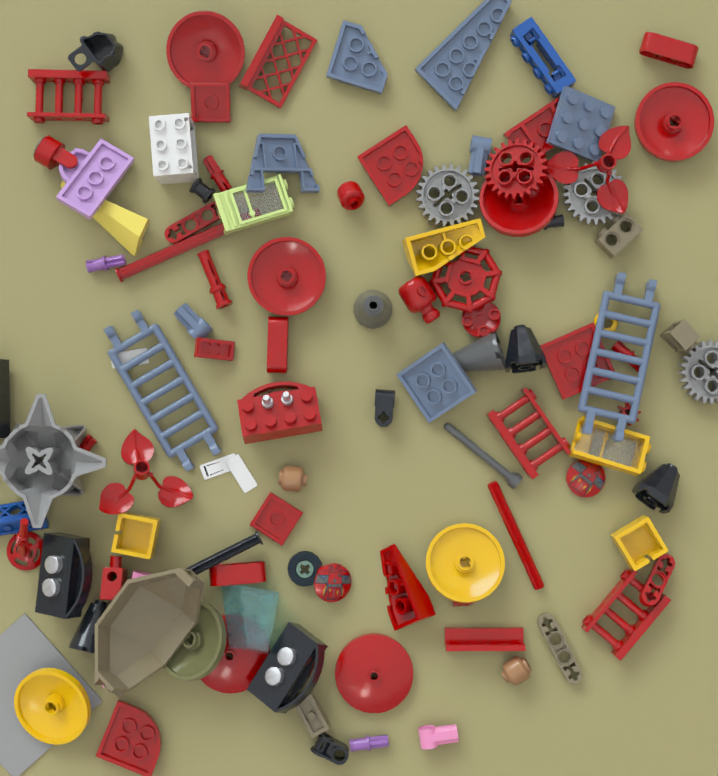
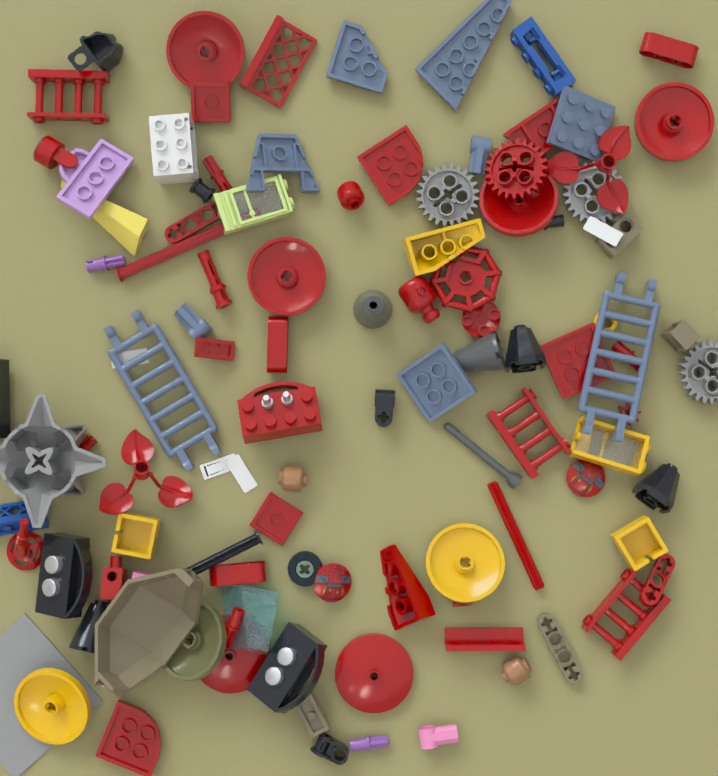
none -> red axle [225,607,245,647]
none -> white sticker [583,216,623,246]

